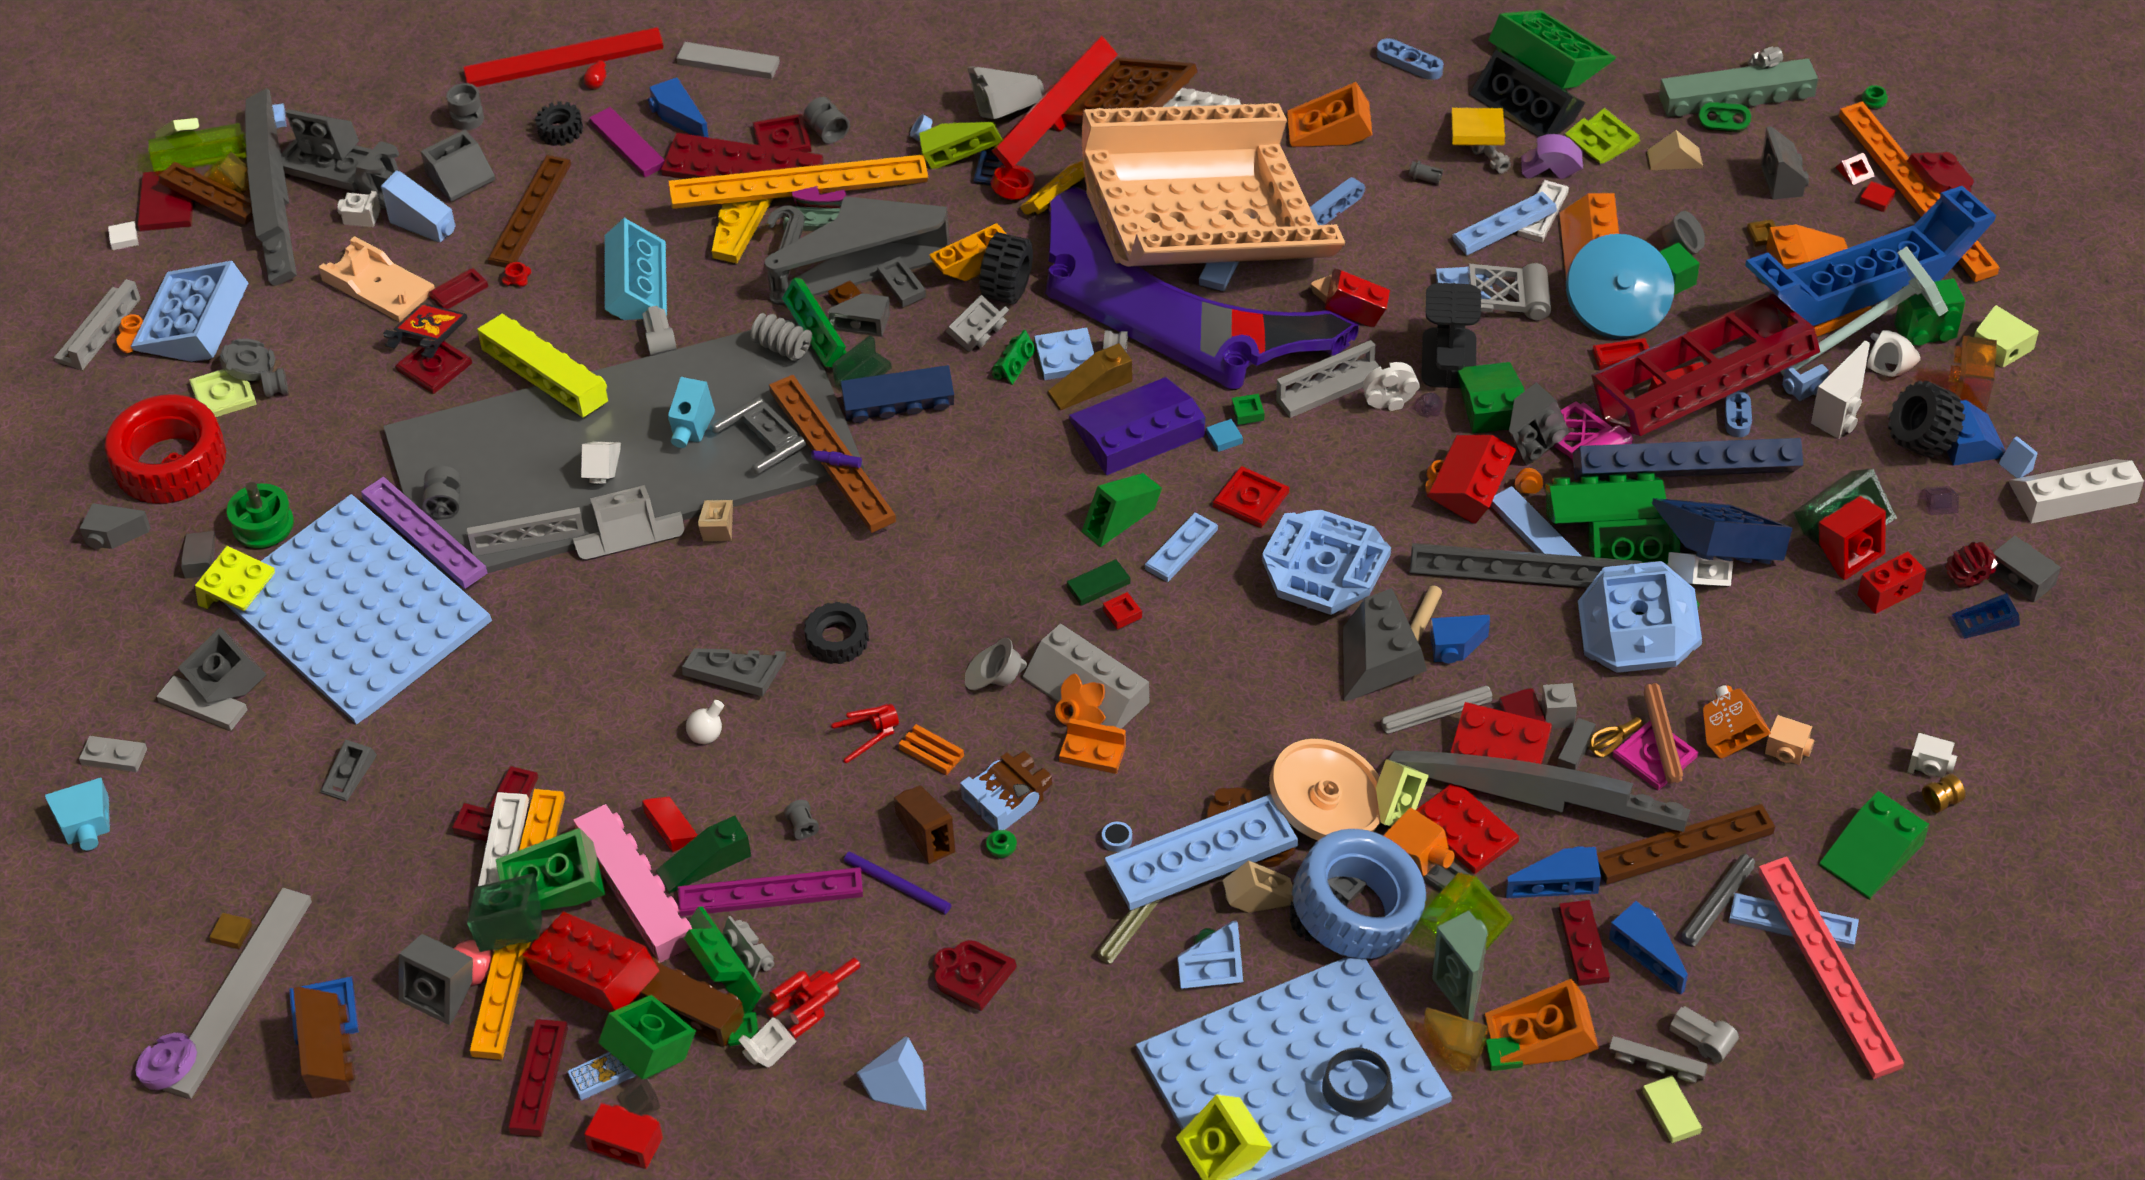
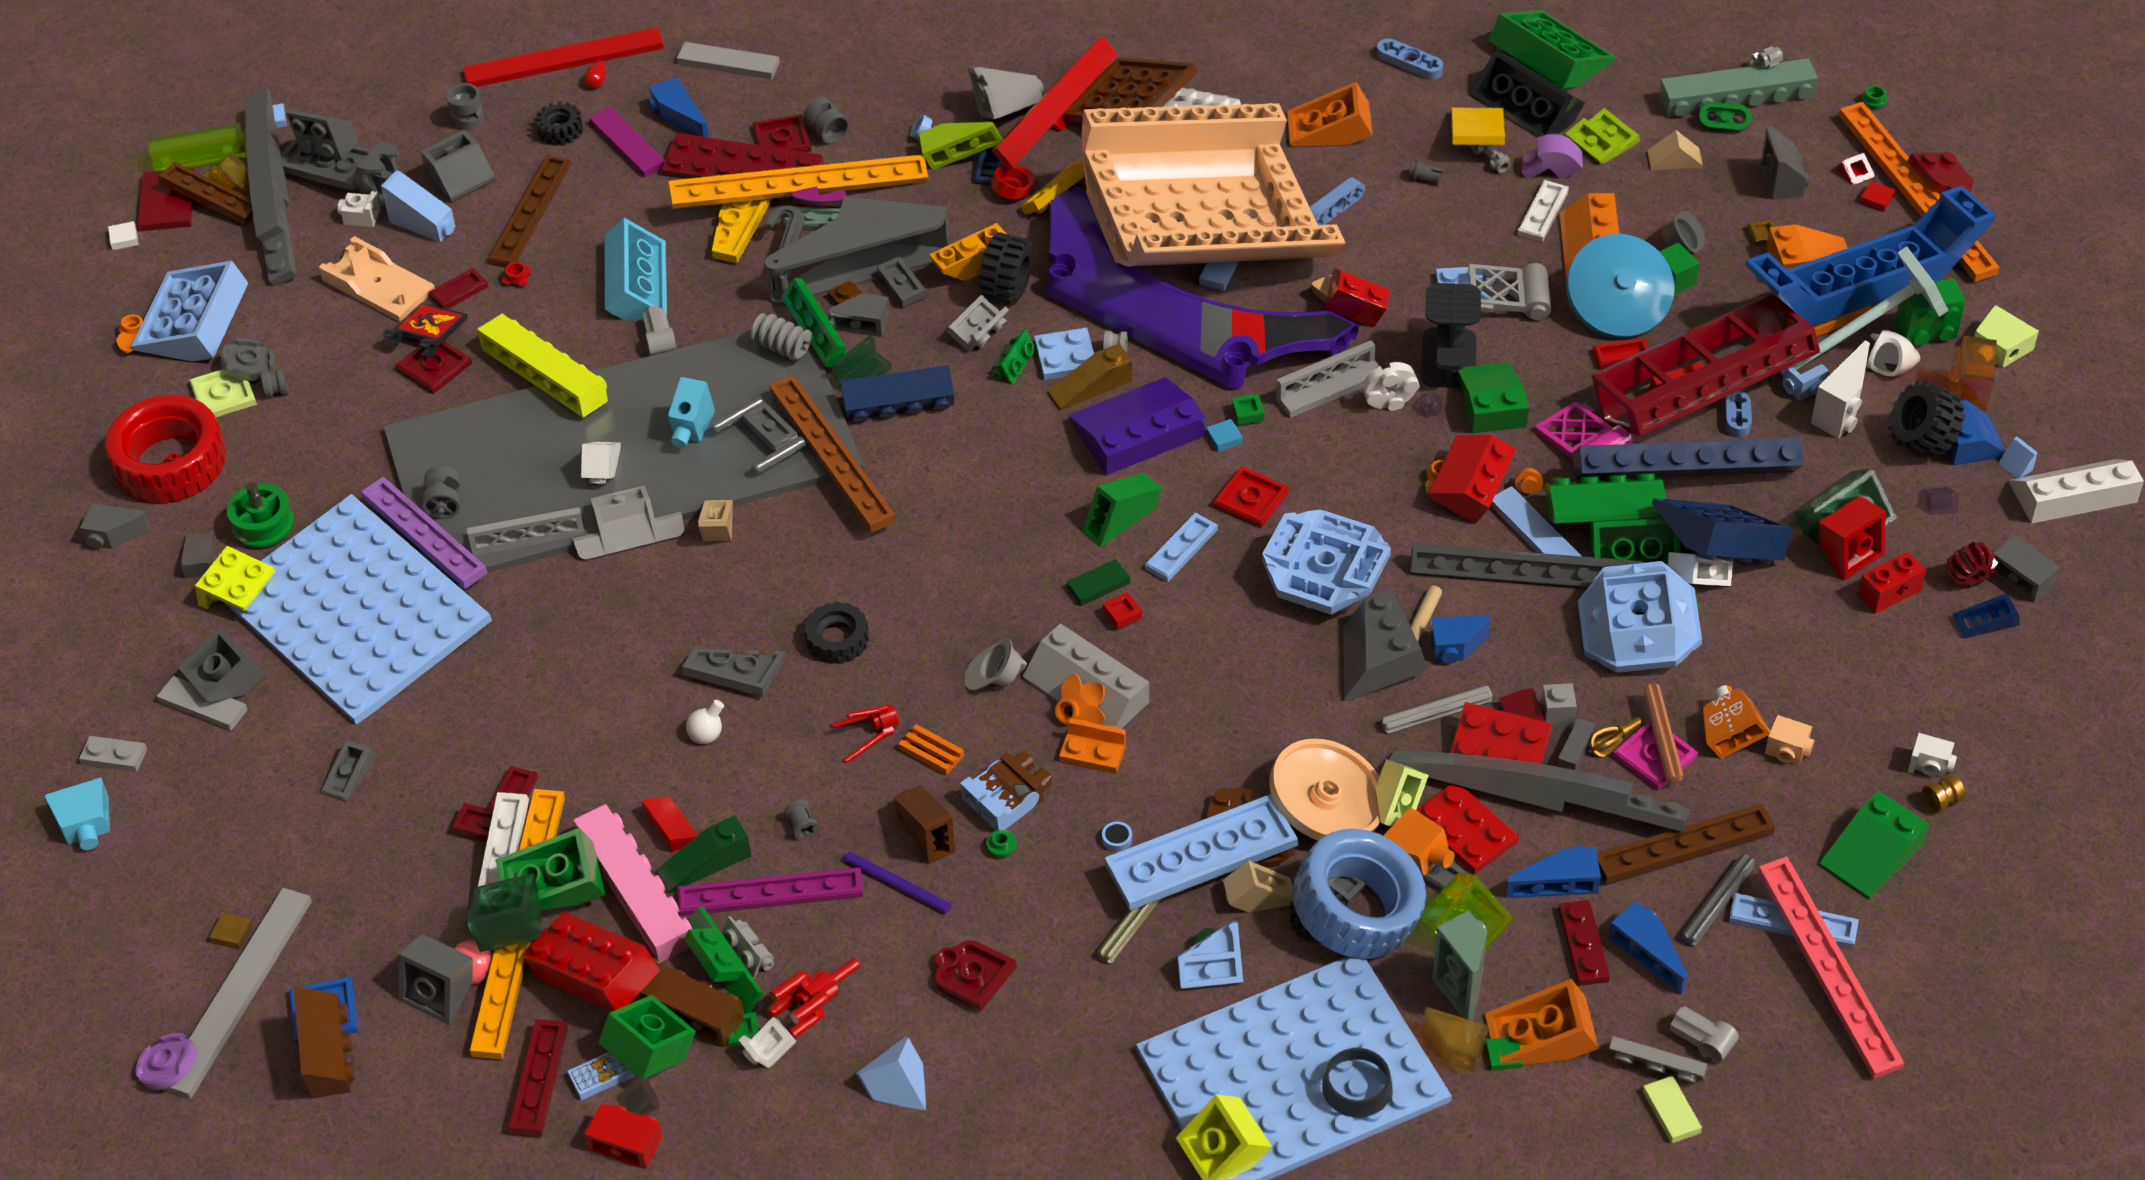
light grey fence [54,279,141,370] -> none
yellowish green tile [155,118,199,141] -> none
dark purple piece [811,450,862,468] -> none
light blue tile [1453,191,1557,255] -> none
dark grey slope [1509,382,1570,466] -> none

